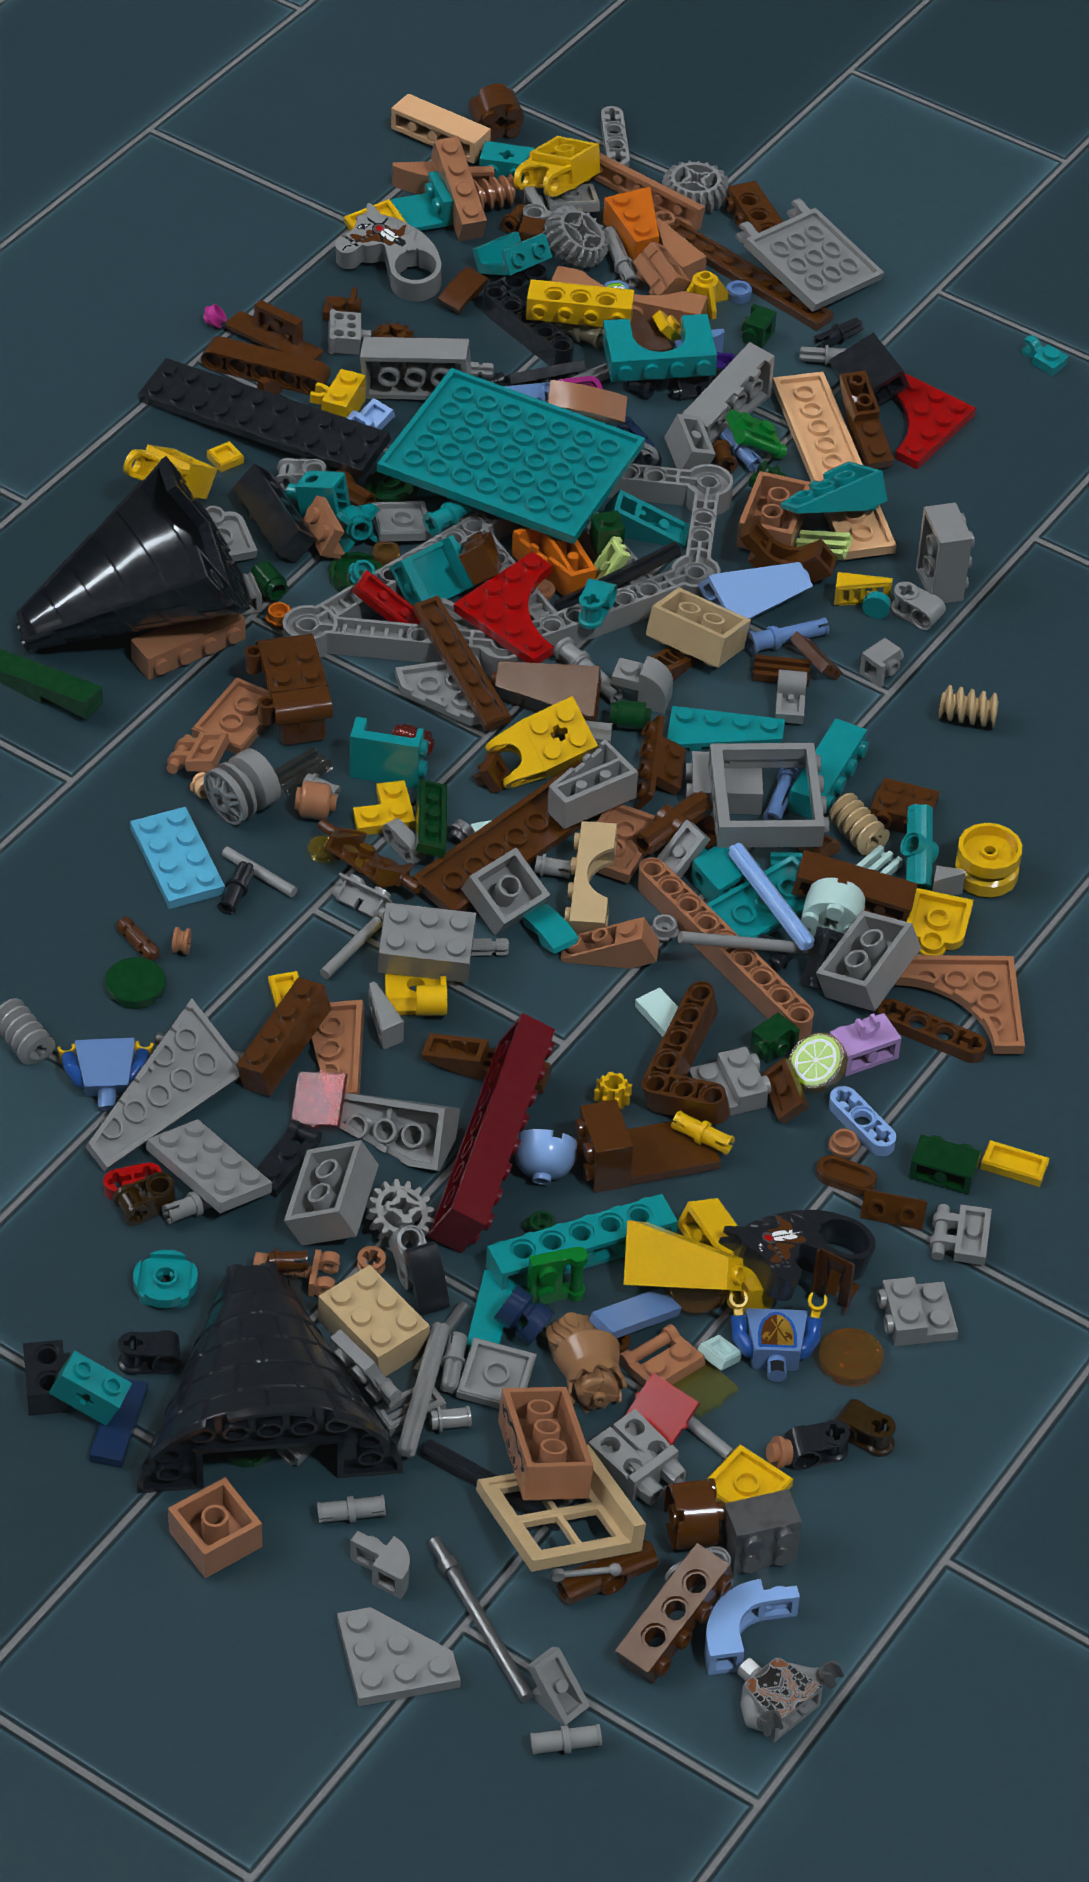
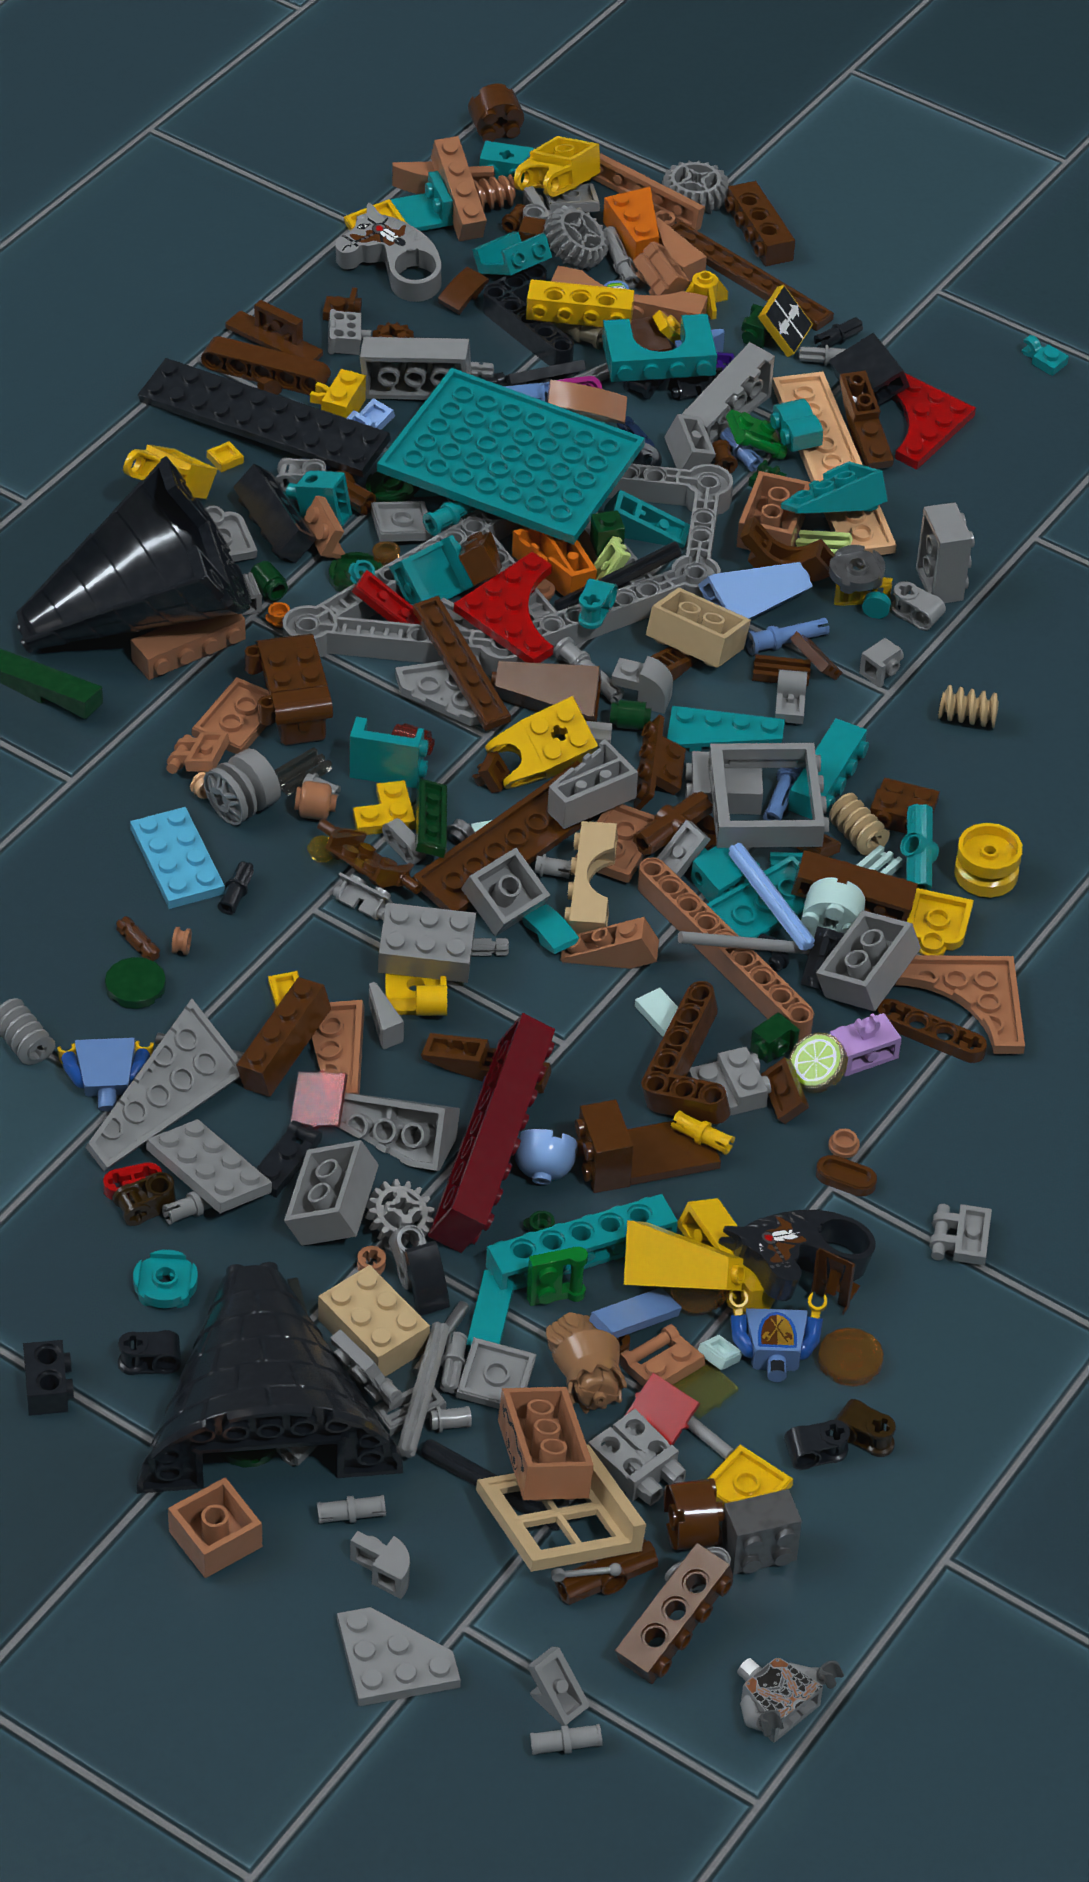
teal brick [49,1350,132,1425] -> none
dark blue tile [89,1378,149,1468] -> none
dark pink plate [203,304,227,329] -> none
light grey bar [222,846,297,898] -> none
nougat bar [253,1250,340,1297] -> none
reddish brown pin [267,1248,308,1271] -> none
light grey bar [320,917,383,979] -> none
teal brick [336,503,383,553] -> none
light nougat brick [391,94,491,164] -> none
flat silver bar [428,1536,533,1702] -> none
dark blue wheel [493,1285,555,1346] -> none
yellow gear [594,1071,632,1109] -> none
light grey beam [600,106,630,167] -> none
light grey plate [651,914,679,942] -> none
light blue arch [704,1579,800,1675] -> none
medium blue tile [726,280,752,304] -> none
light grey plate [735,198,884,312] -> none
nougat plate [766,1436,793,1469] -> none
light blue beam [829,1086,896,1156] -> none
reddish brown hinge [860,1189,928,1230] -> none
light grey plate [877,1277,958,1347] -> none
dark green brick [909,1134,981,1195] -> none
light grey slope [932,865,966,896] -> none
yellow tile [980,1140,1050,1187] -> none
none -> tile [758,284,813,357]
none -> teal brick [770,399,823,452]
none -> flat silver plate [829,545,885,594]

